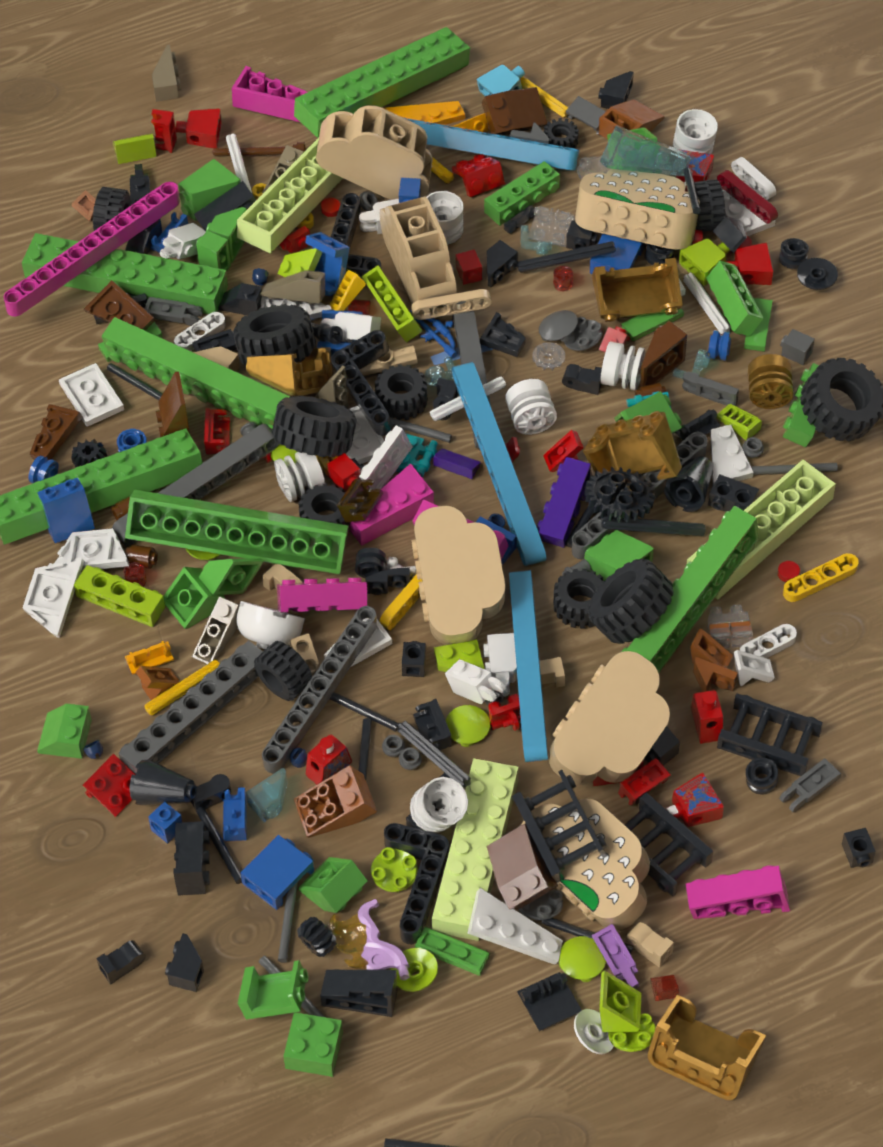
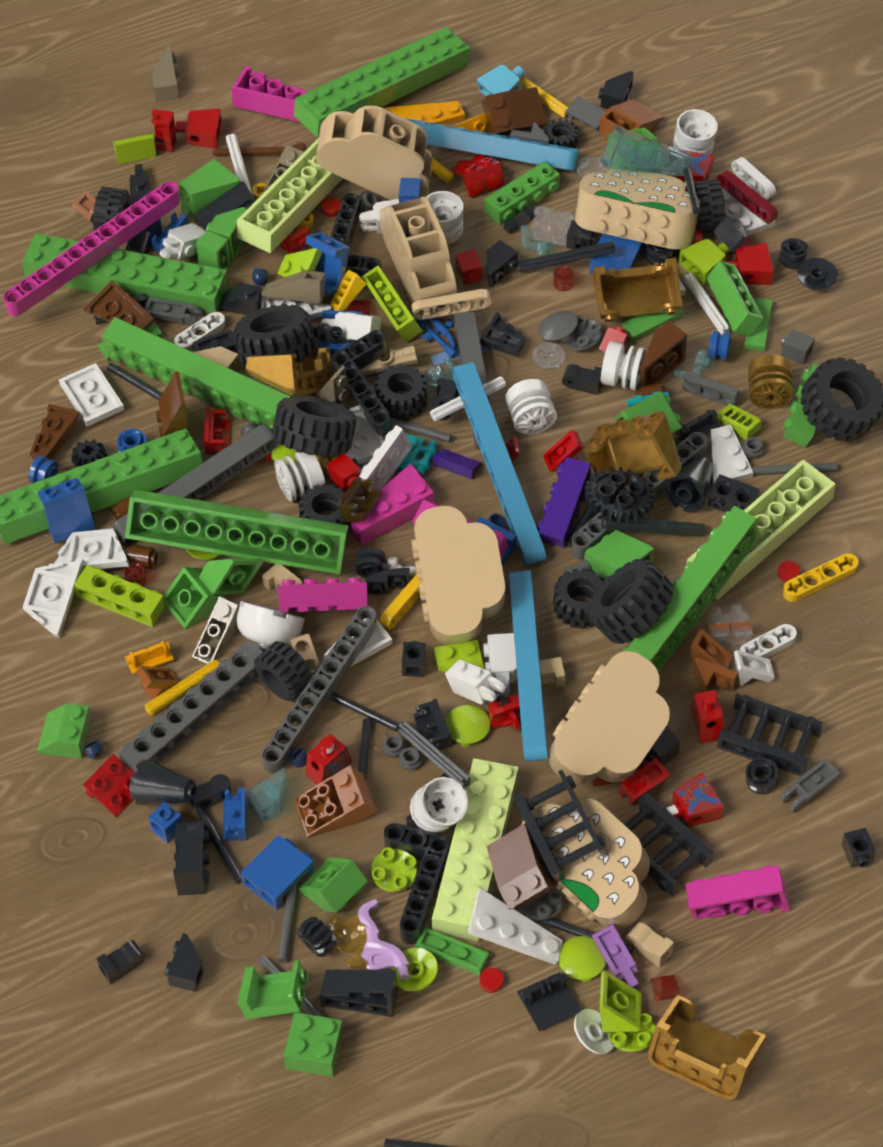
none -> red tile [480,968,504,993]

